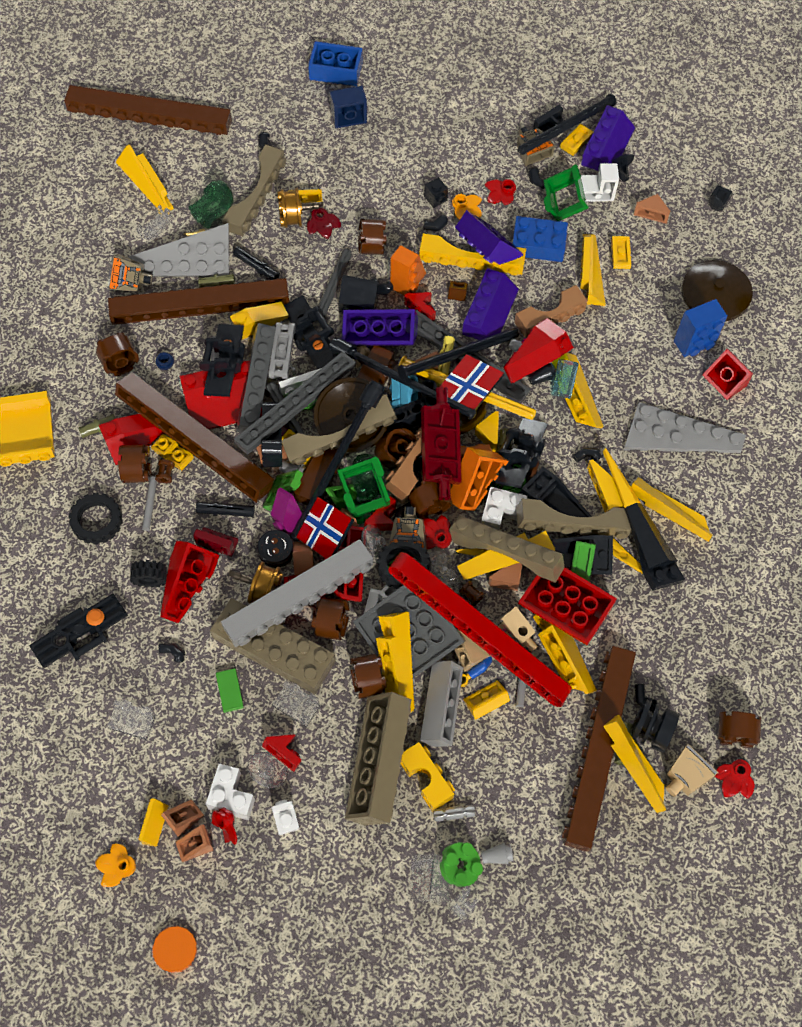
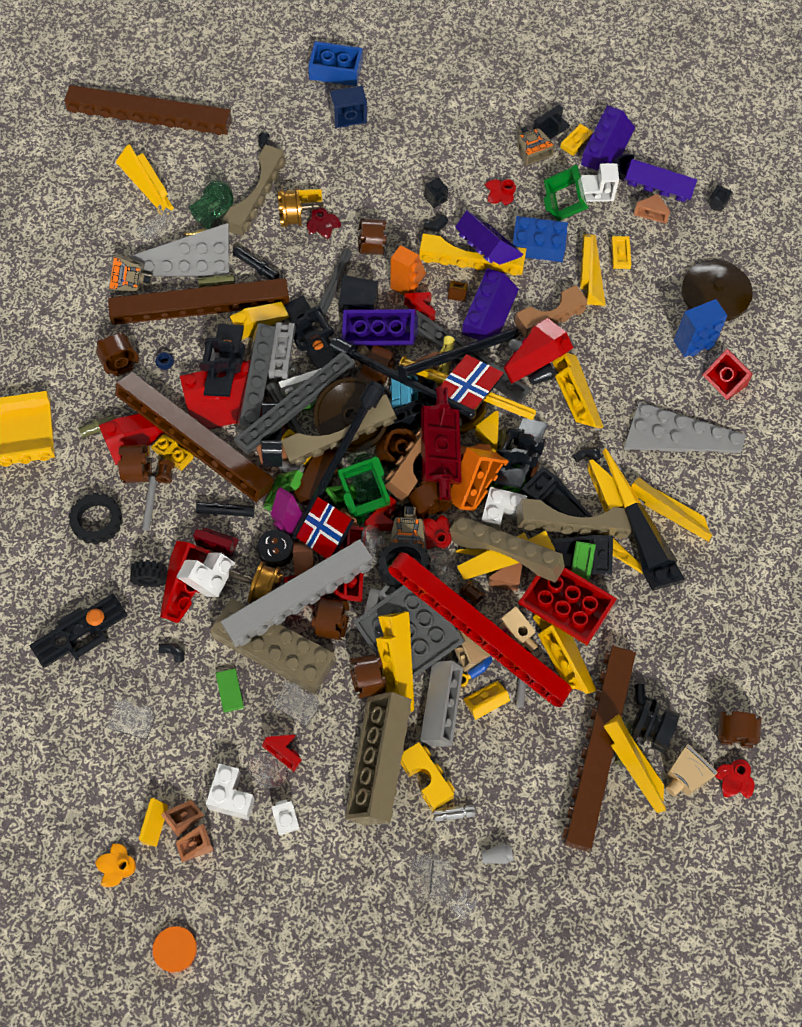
red plate [212,807,237,845] -> none
black arm [371,278,394,295] -> none
bright green plate [440,842,483,887] -> none
light orange plate [452,194,482,220] -> none
black axle [517,93,617,155] -> none
black arm [528,167,545,189] -> none
clear light blue slope [551,360,579,399] -> none
none -> white brick [176,553,235,597]
none -> dark purple slope [623,159,698,203]

